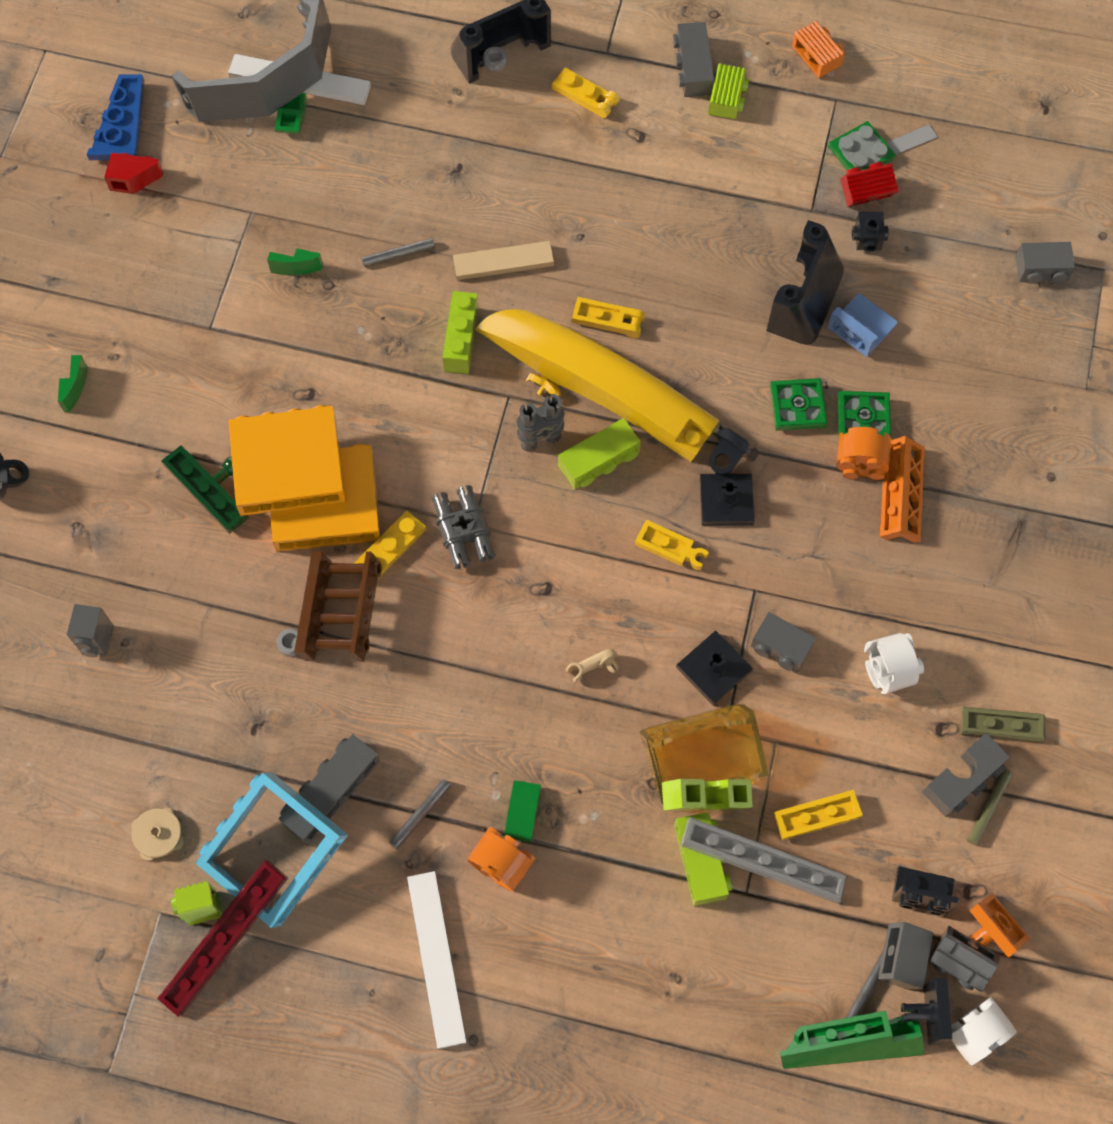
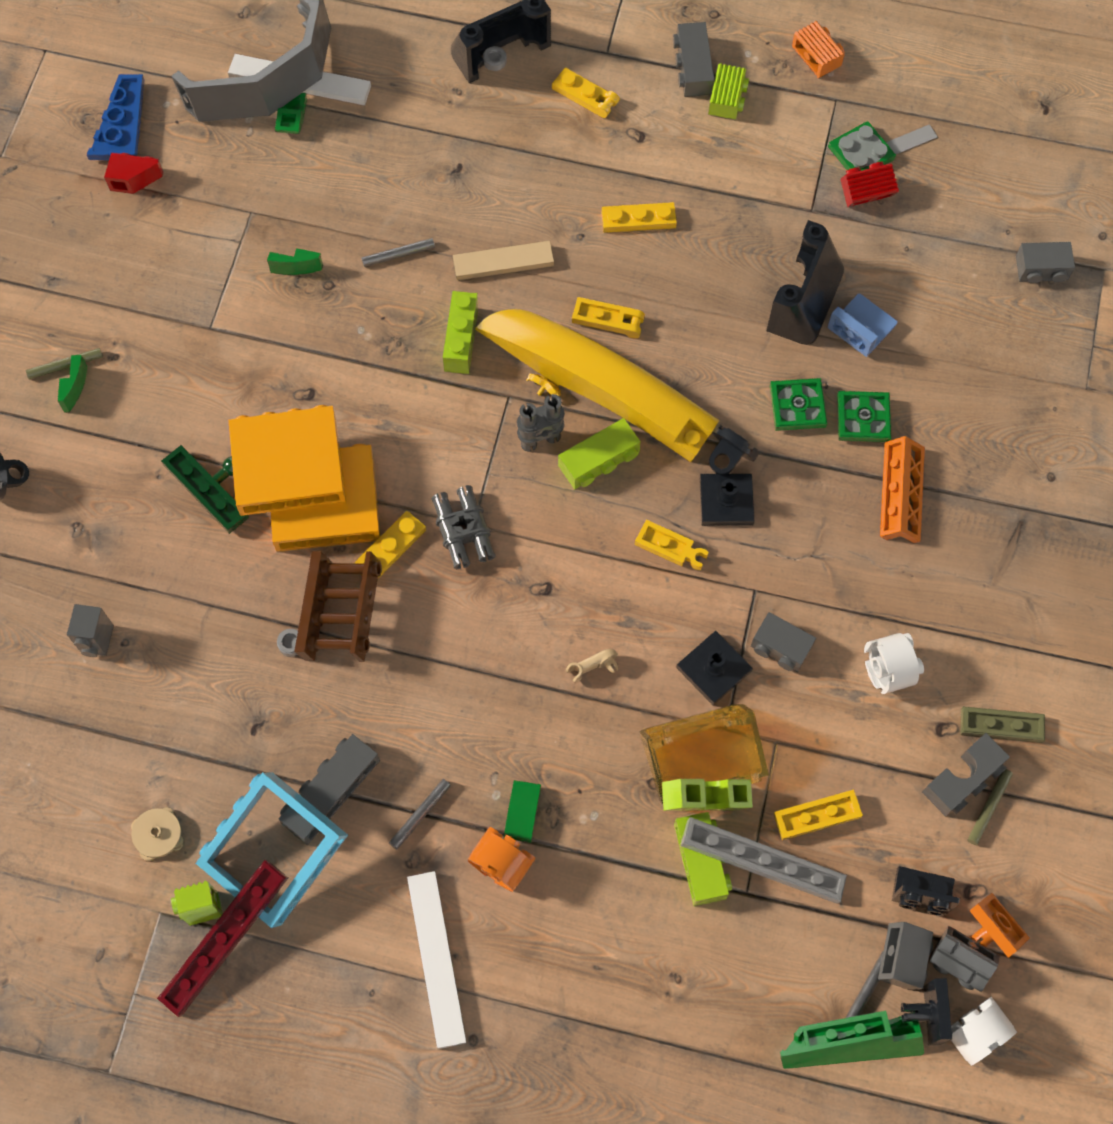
orange brick [836,427,892,480] -> none
black brick [852,212,889,252] -> none
none -> olive bar [26,348,103,380]
none -> yellow plate [601,202,677,233]

